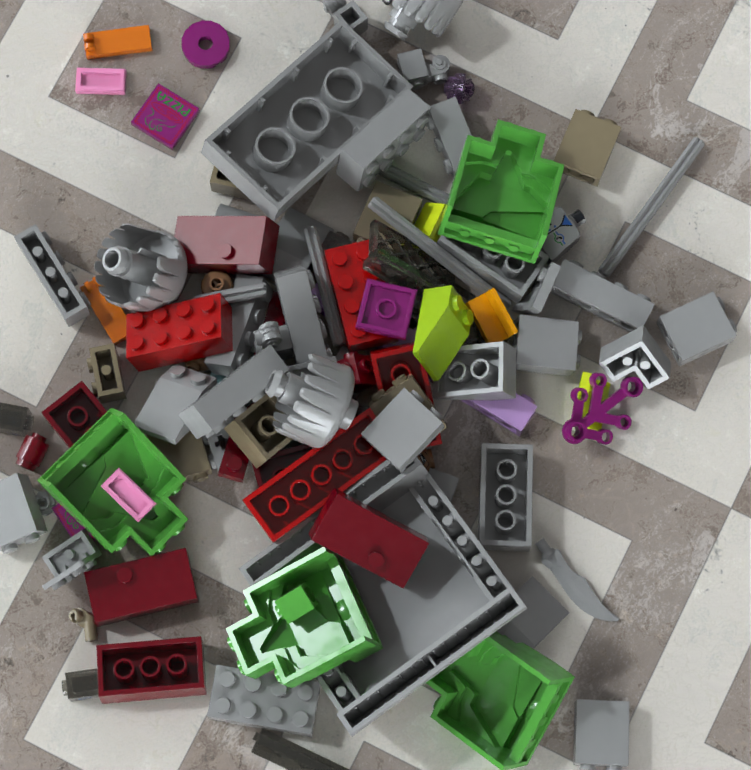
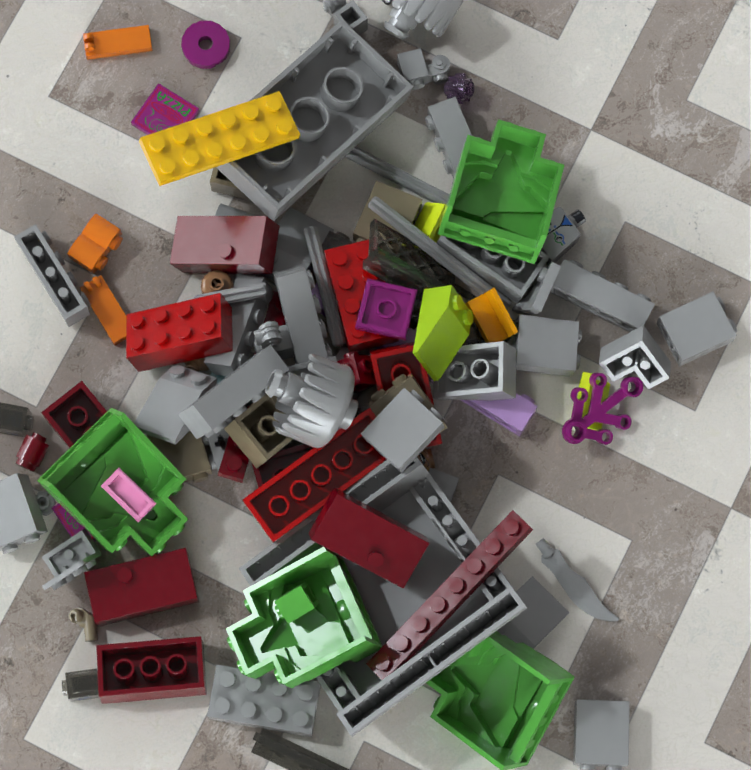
bright pink tile [75,68,127,95] -> none
dark tan brick [87,343,127,404] -> none
light grey piece [94,223,188,312] -> none
light grey brick [336,88,430,192] -> none
light grey brick [478,443,533,552] -> none
dark tan brick [554,109,621,187] -> none
light grey axle [598,137,705,278] -> none
none -> orange brick [67,213,123,274]
none -> yellow plate [139,91,300,186]
none -> dark red plate [366,510,533,680]

